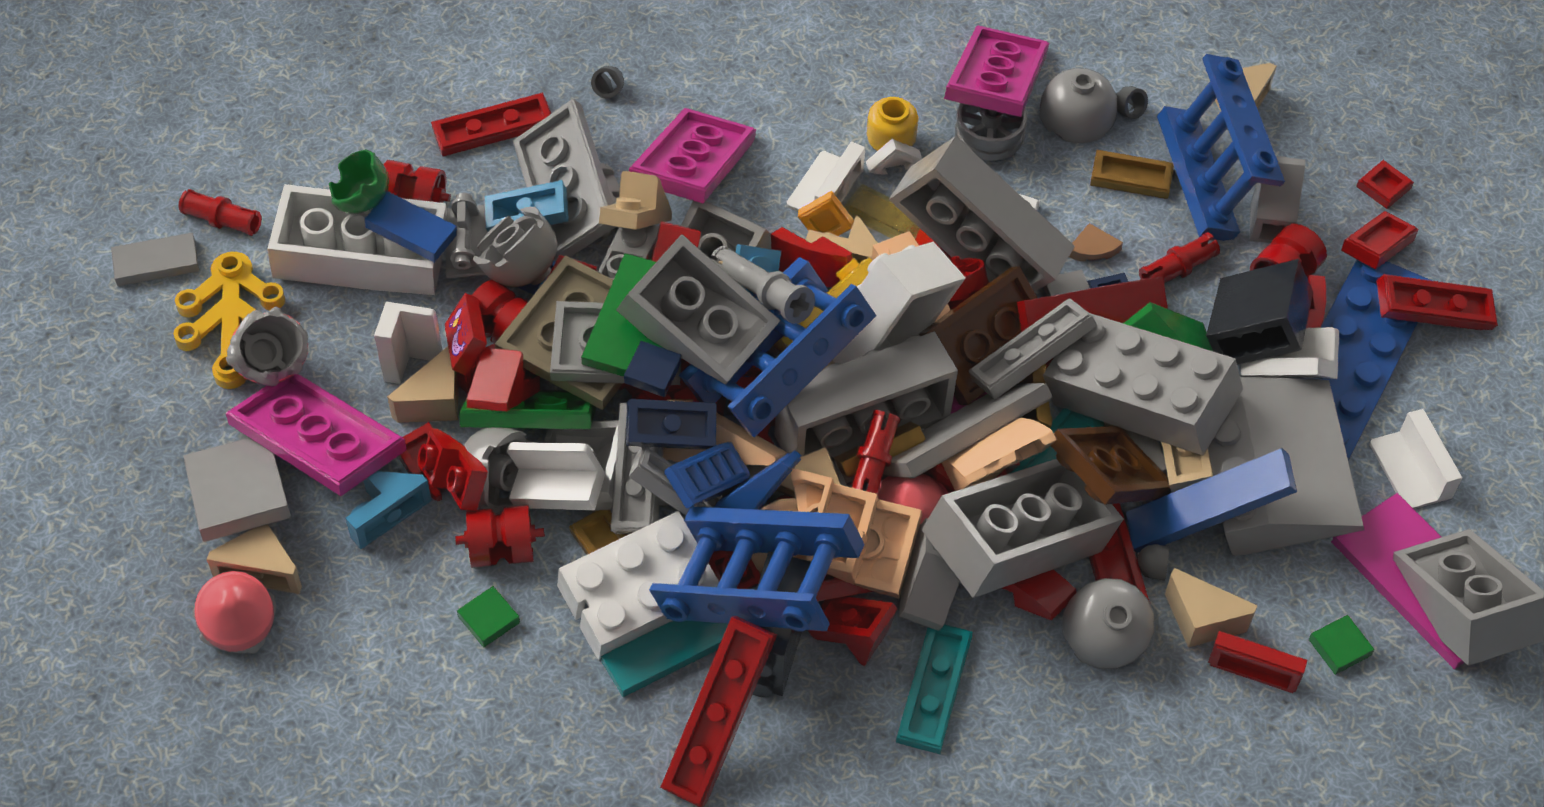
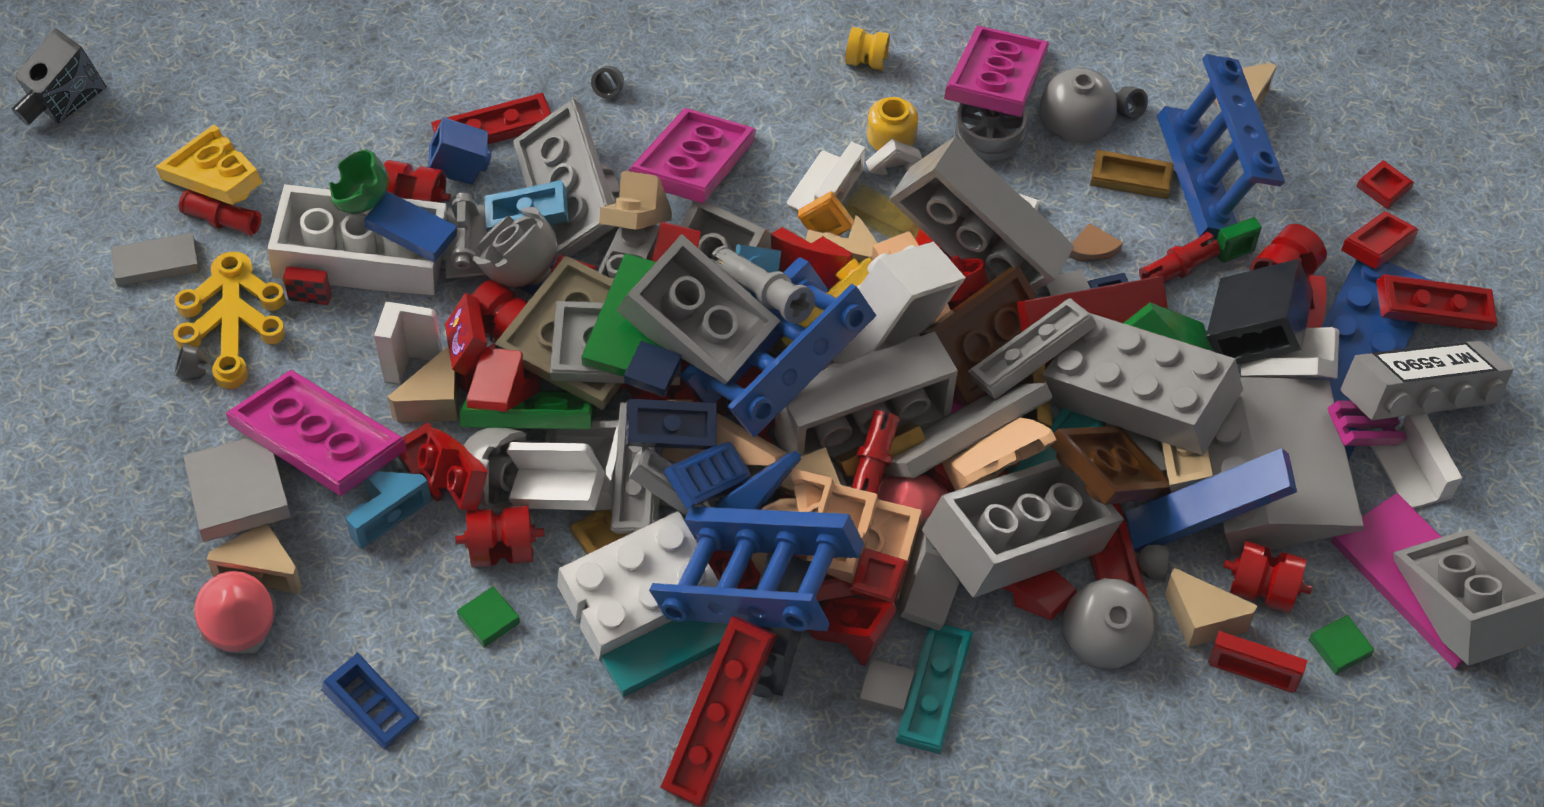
light grey hair [226,307,308,387] -> none
light grey slope [1250,156,1305,243] -> none
none -> black torso [11,28,107,126]
none -> yellow wing [156,124,263,205]
none -> dark grey hinge [174,343,209,379]
none -> red tile [283,266,332,305]
none -> blue slope [321,652,420,750]
none -> blue brick [428,117,492,185]
none -> yellow wheel [845,27,890,71]
none -> red tile [850,547,908,604]
none -> light grey tile [859,659,915,716]
none -> green tile [1217,217,1262,263]
none -> red wheel [1223,540,1313,614]
none -> dark pink tile [1327,400,1408,446]
none -> light grey brick [1340,341,1514,420]

